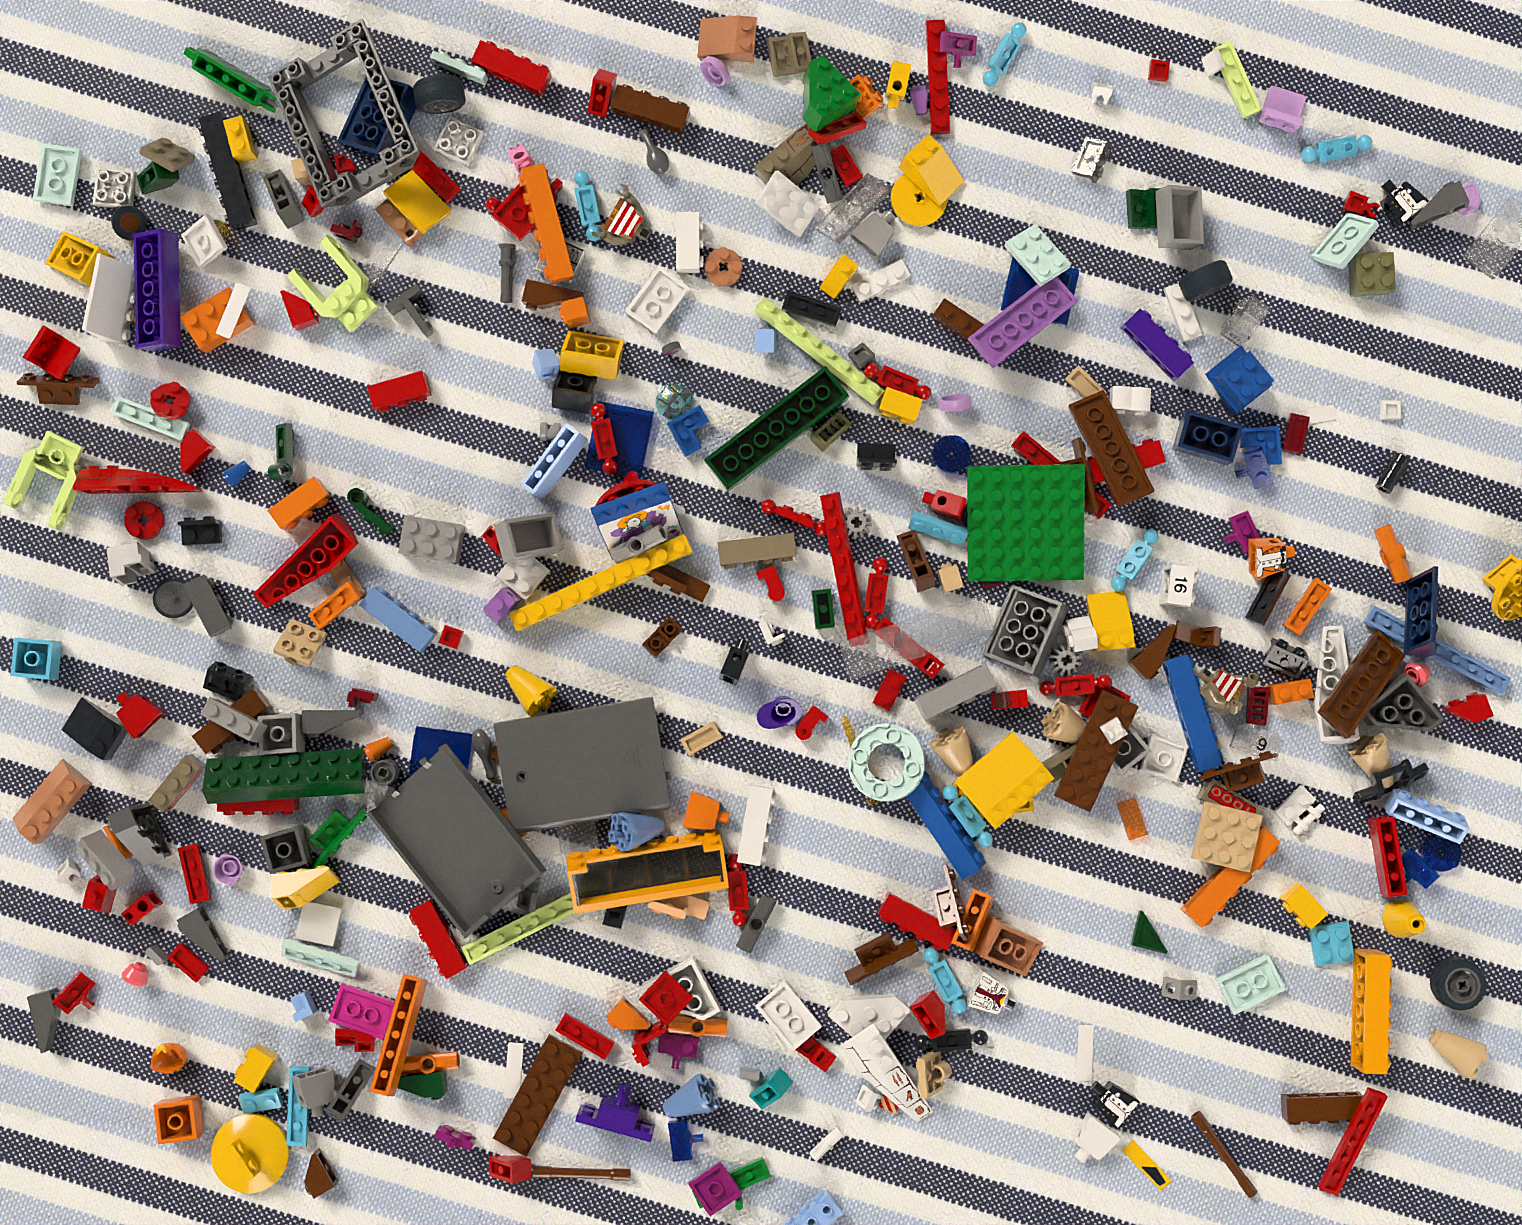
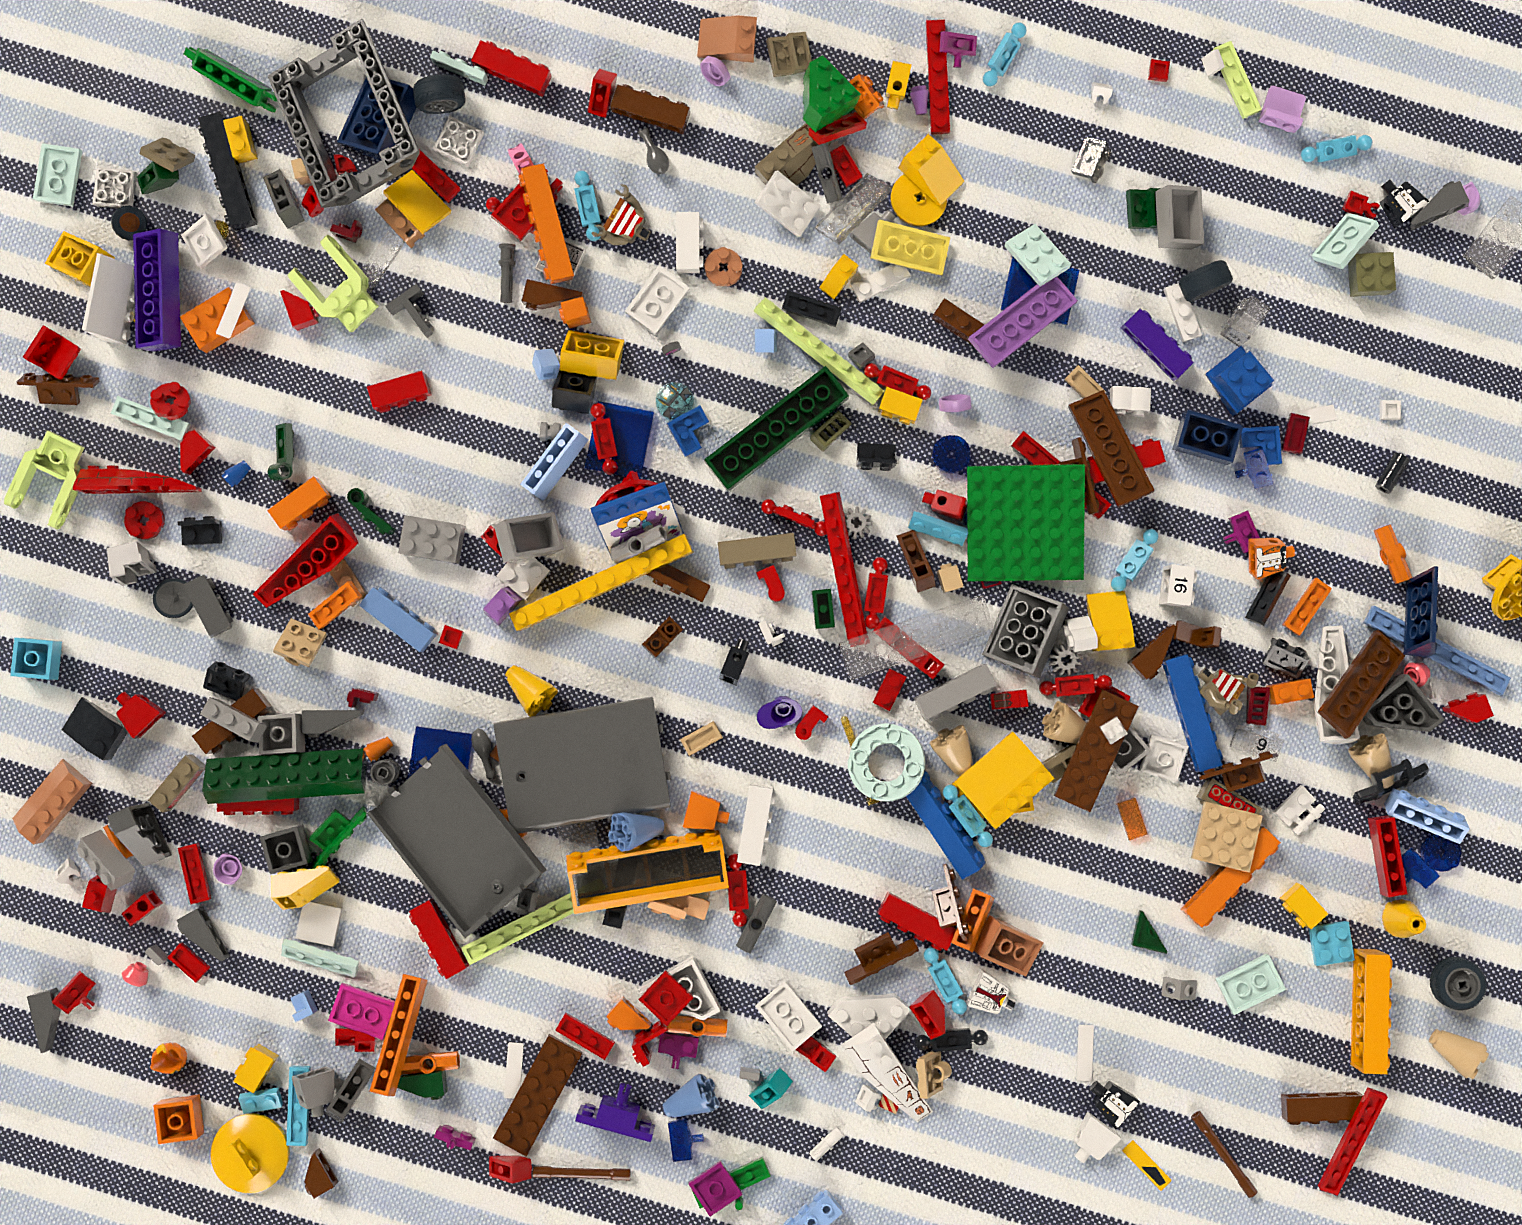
none -> light yellow plate [870,220,950,276]

